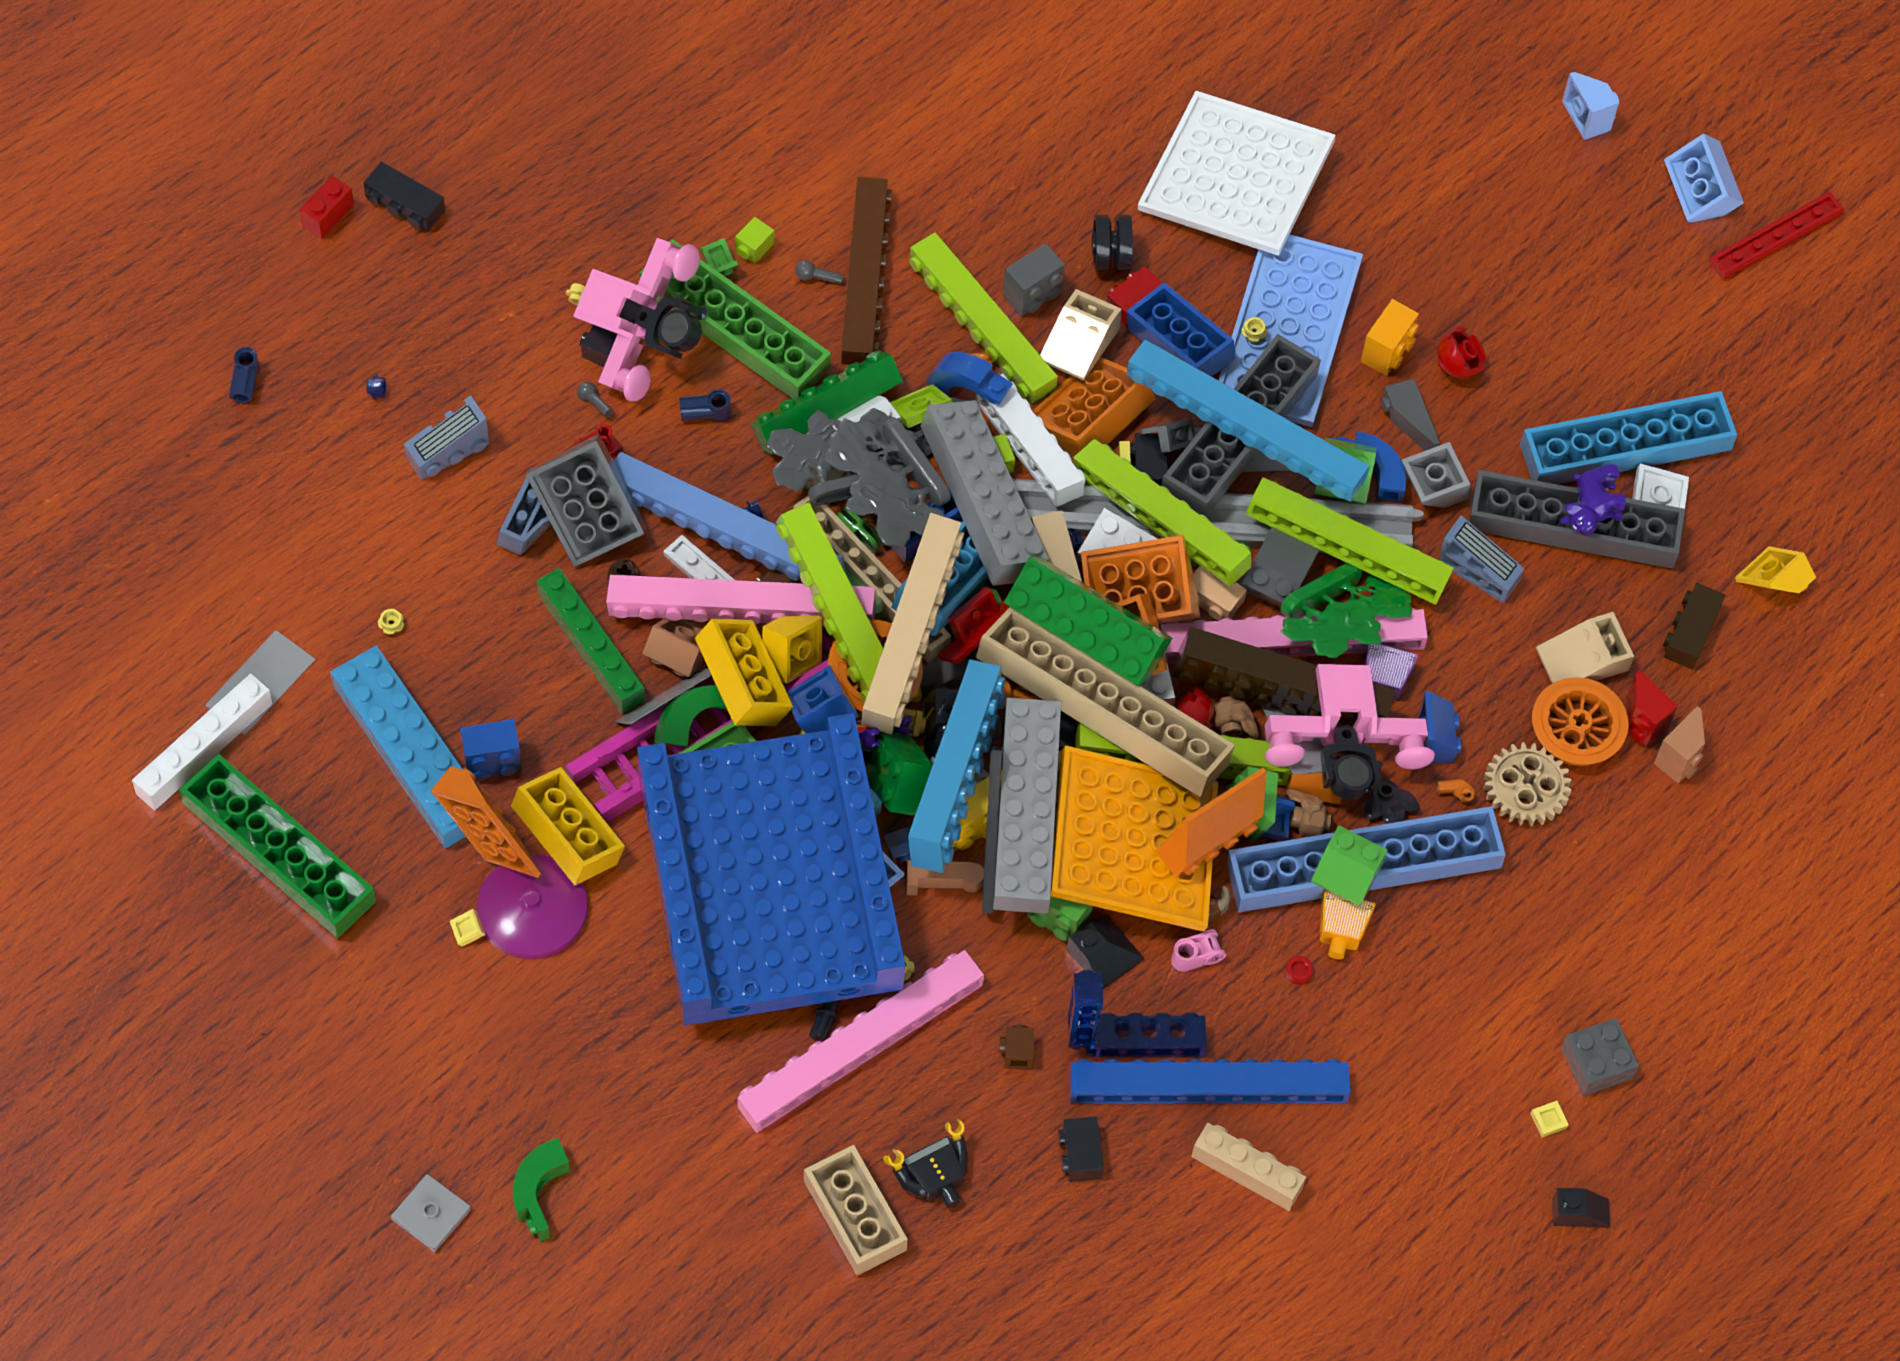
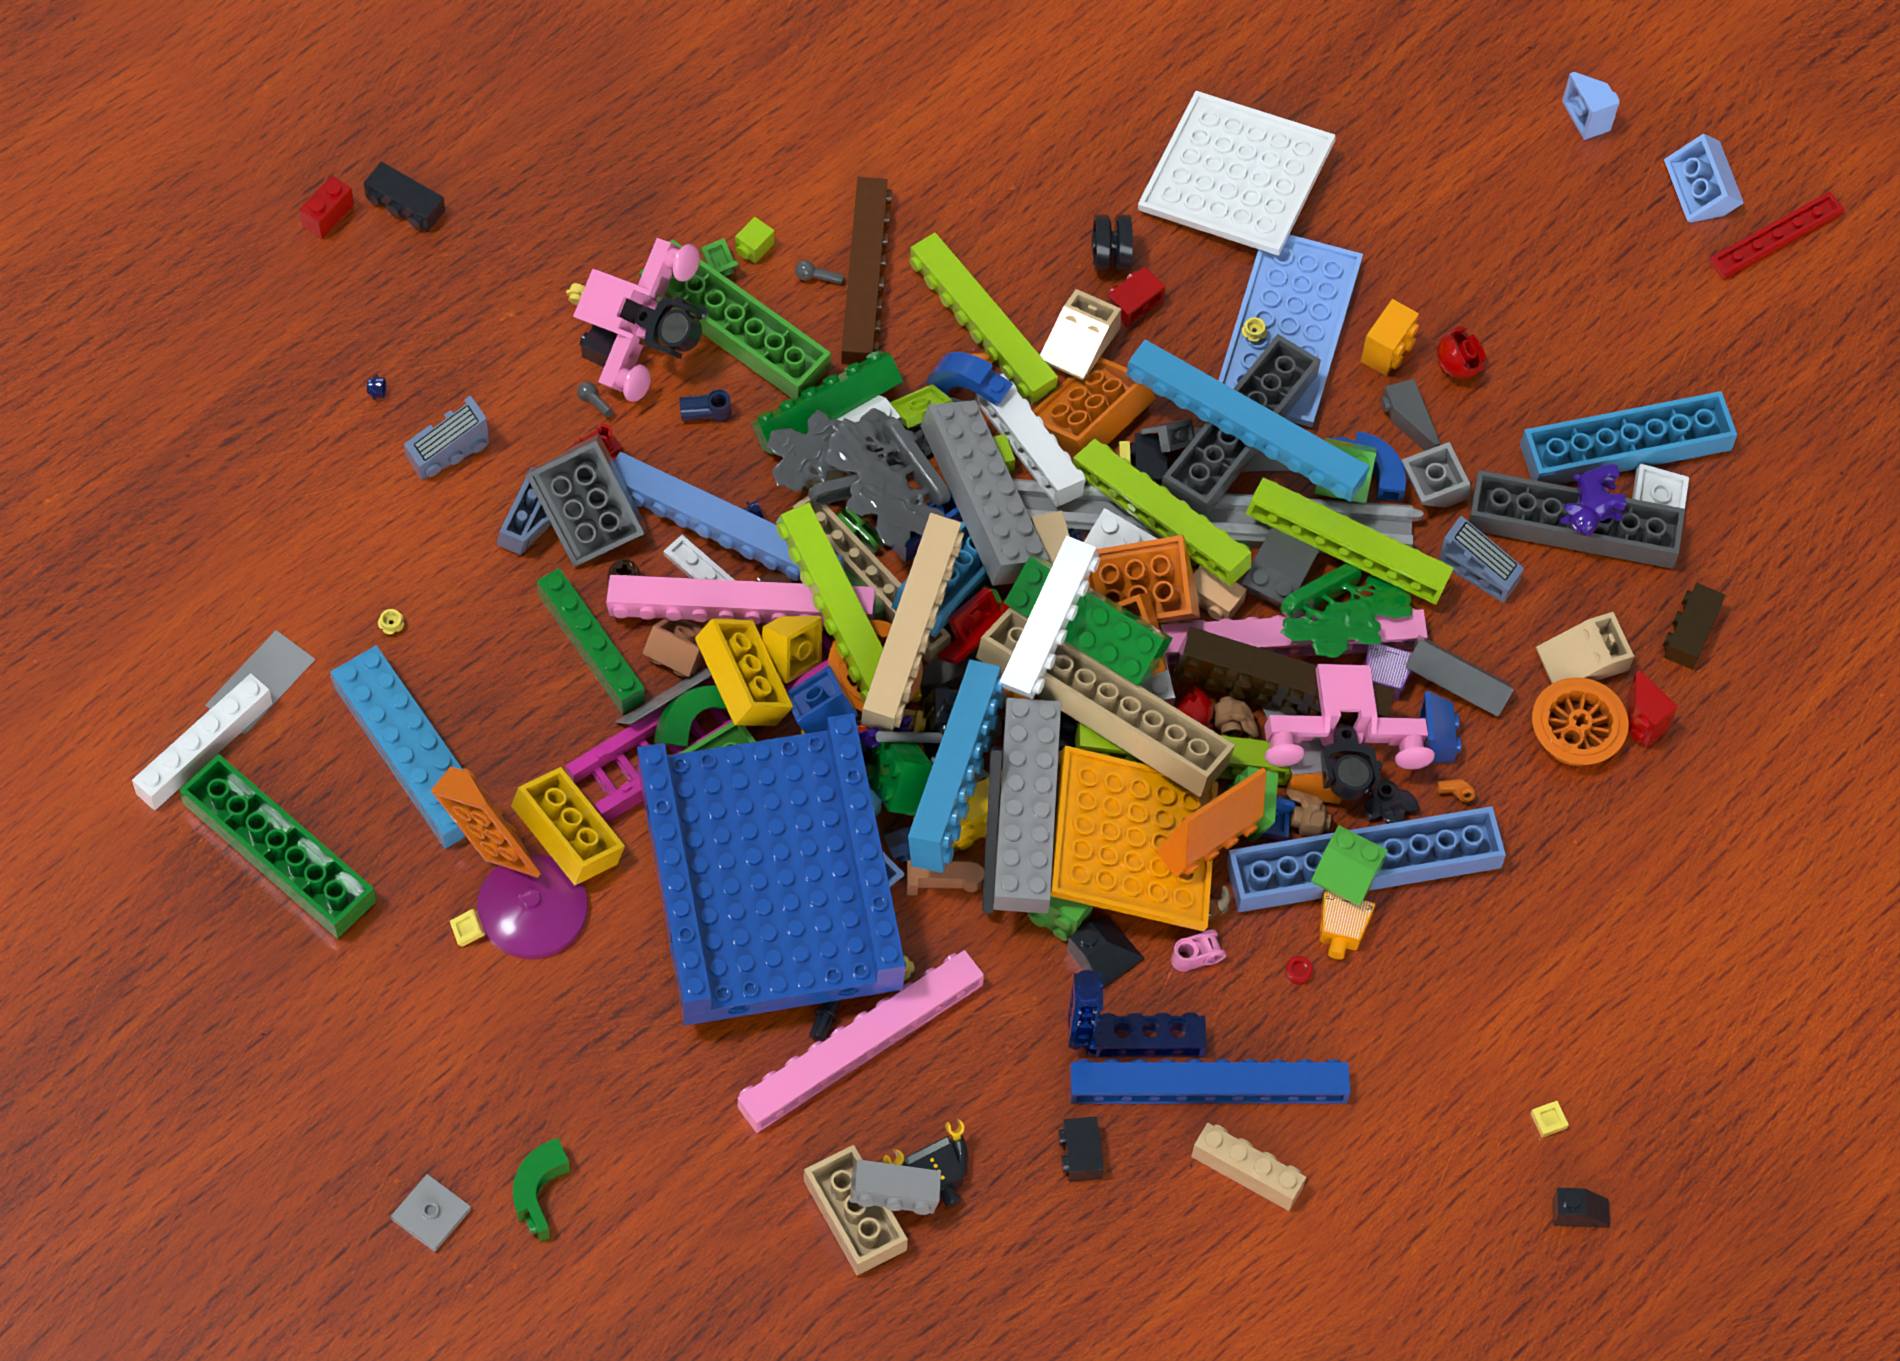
dark blue piece [229,347,260,403] -> none
blue brick [460,719,522,781] -> none
reddish brown brick [999,1025,1034,1070] -> none
dark grey brick [1003,243,1065,317] -> none
blue brick [1126,282,1235,377] -> none
tan gear [1483,742,1572,827] -> none
dark grey brick [1561,1018,1639,1096] -> none
nougat slope [1654,706,1705,784] -> none
yellow slope [1735,546,1816,593] -> none
none -> light grey brick [850,1159,941,1215]
none -> light grey bar [876,731,943,743]
none -> white brick [1000,536,1100,699]
none -> dark grey panel [1405,635,1514,716]

